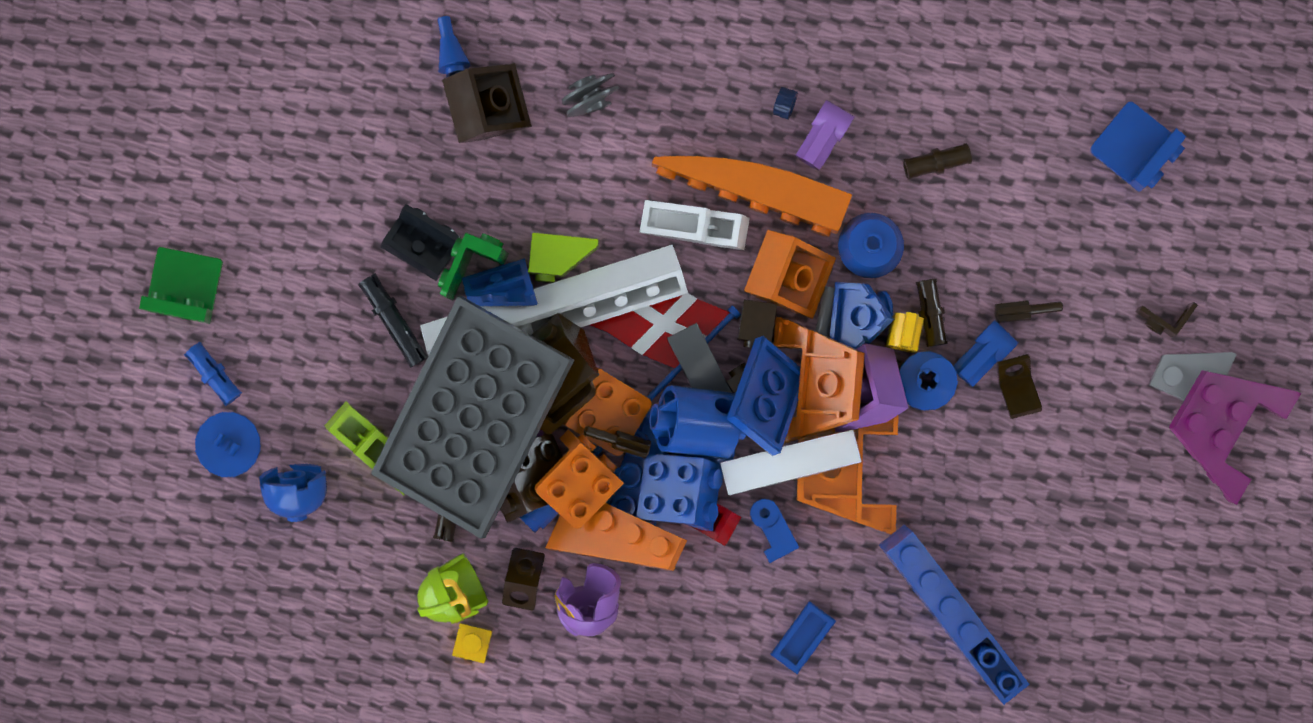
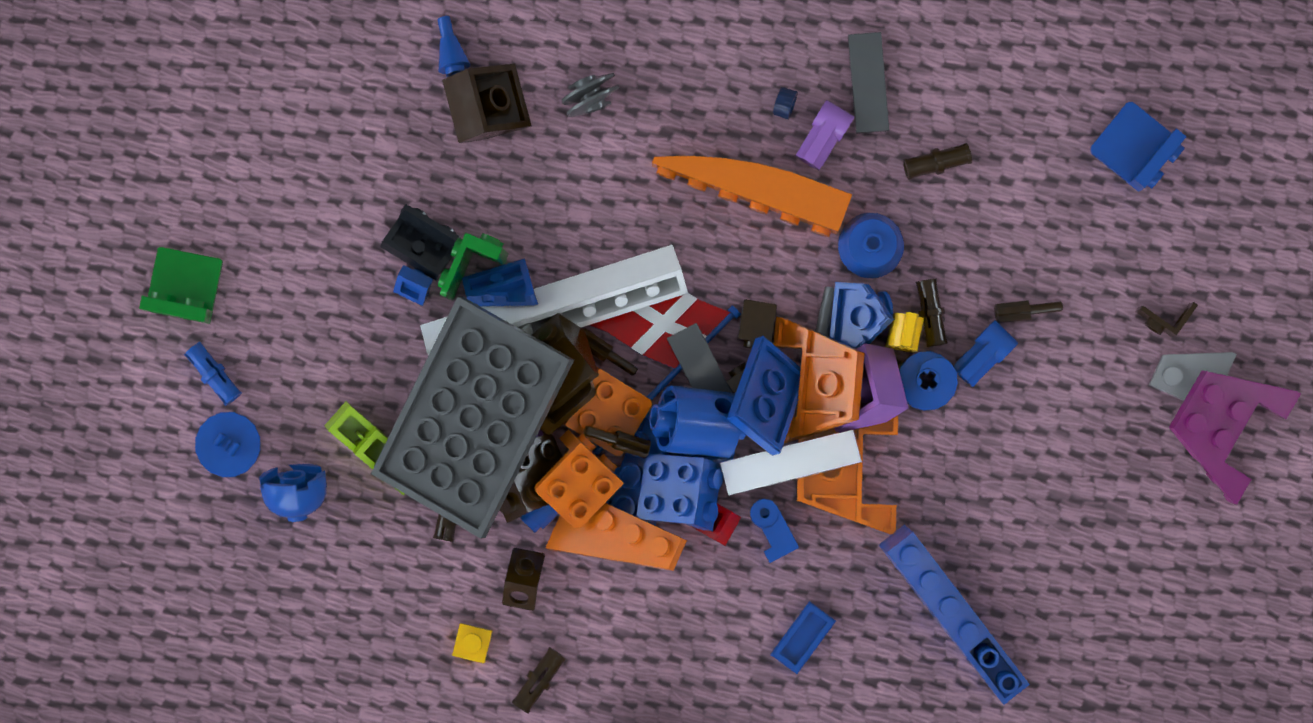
black pin [358,273,428,368] -> none
lime helmet [417,553,489,624] -> none
lime slope [528,233,599,283] -> none
medium lavender helmet [554,563,621,637] -> none
white slope [640,200,750,250] -> none
orange slope [744,230,836,319] -> none
dark brown bracket [997,354,1042,419] -> none
none -> blue plate [393,265,433,306]
none -> dark brown pin [512,647,566,714]
none -> dark brown axle [584,328,638,376]
none -> dark grey tile [848,32,889,134]

